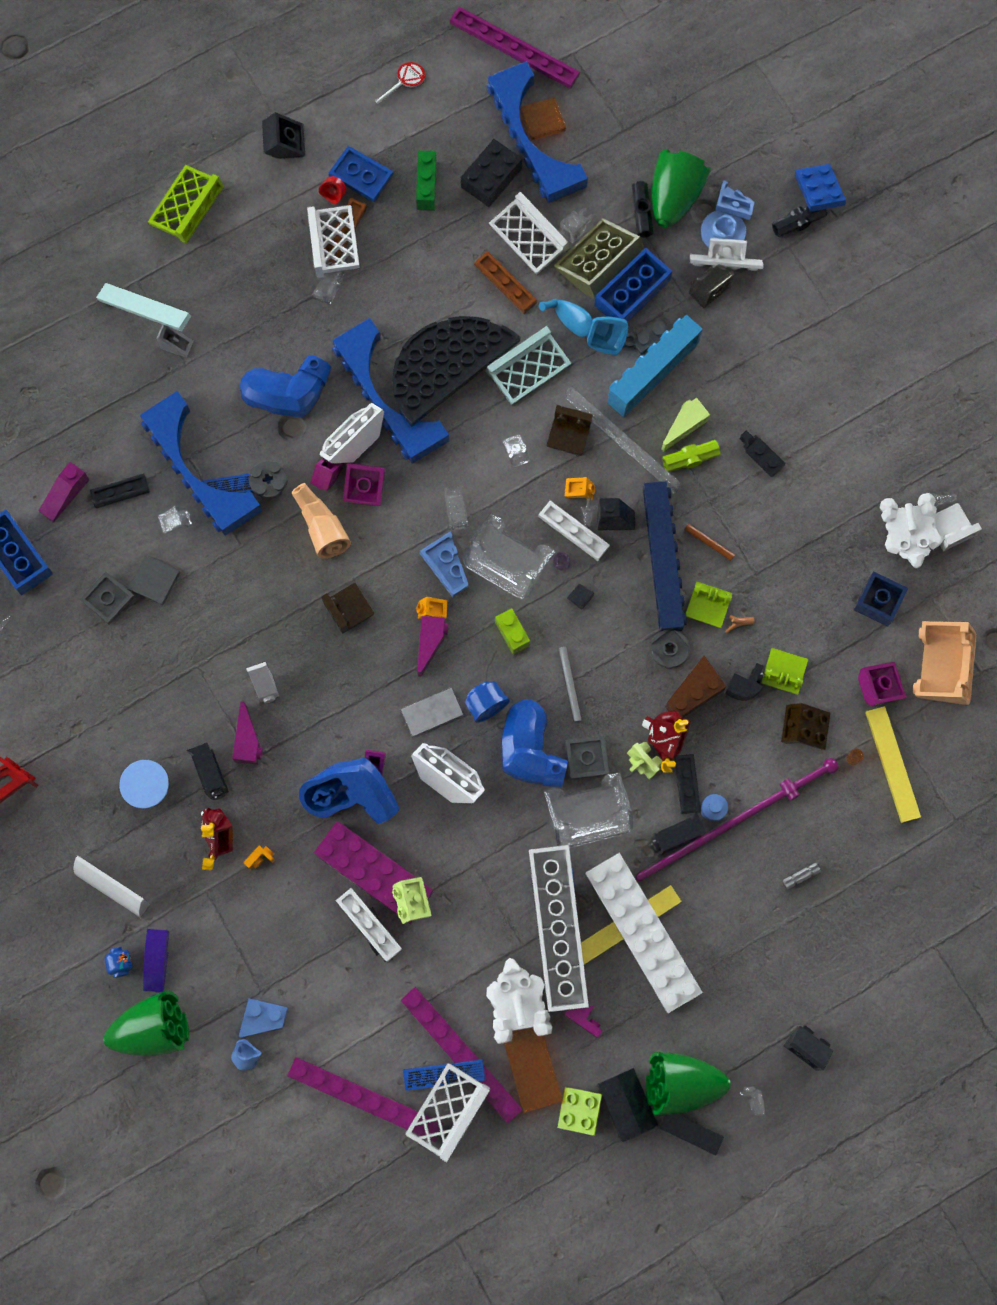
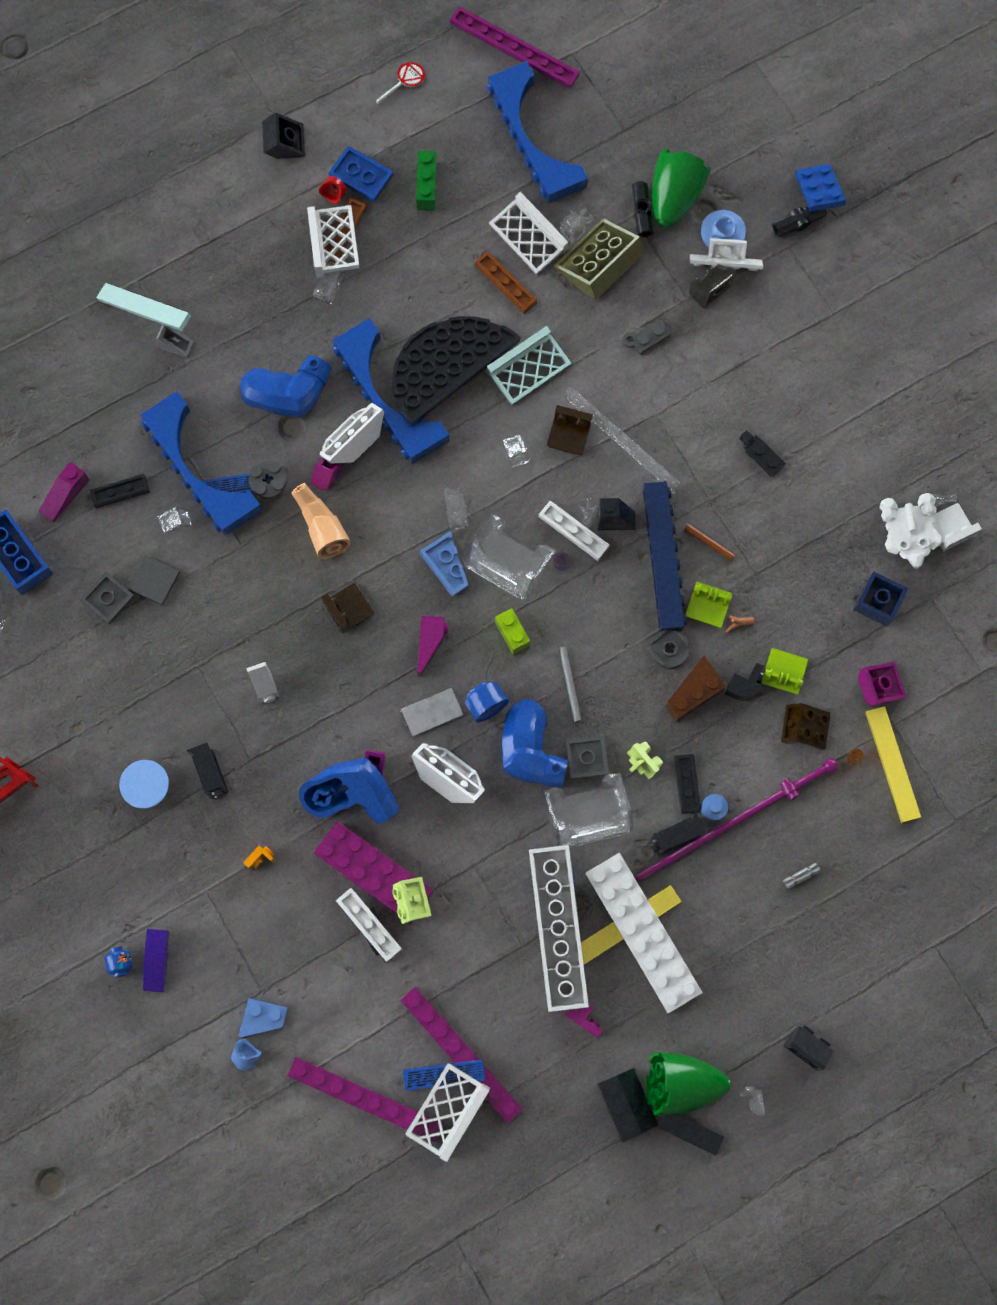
white slope [74,856,150,918] -> none
green cylinder [103,990,189,1056] -> none
lime fence [148,165,224,244] -> none
dark red torso [201,808,233,870] -> none
magenta slope [232,702,263,765] -> none
magenta slope [343,463,385,506] -> none
light orange bracket [416,597,447,619] -> none
black brick [461,139,522,207] -> none
white shield [486,958,552,1044] -> none
clear orange tile [504,1027,563,1113] -> none
clear orange tile [521,97,566,140] -> none
dark azure piece [539,299,628,355] -> none
lime hinge [557,1087,602,1136] -> none
light orange bracket [565,477,595,501] -> none
black slope [567,584,594,610] -> none
blue brick [594,248,672,322] -> none
dark azure brick [608,315,703,418] -> none
dark red torso [642,711,691,773] -> none
yellowish green slope [662,398,710,452] -> none
lime piece [662,440,721,473] -> none
medium blue wing [715,180,755,220] -> none
light nougat windscreen [913,621,976,705] -> none

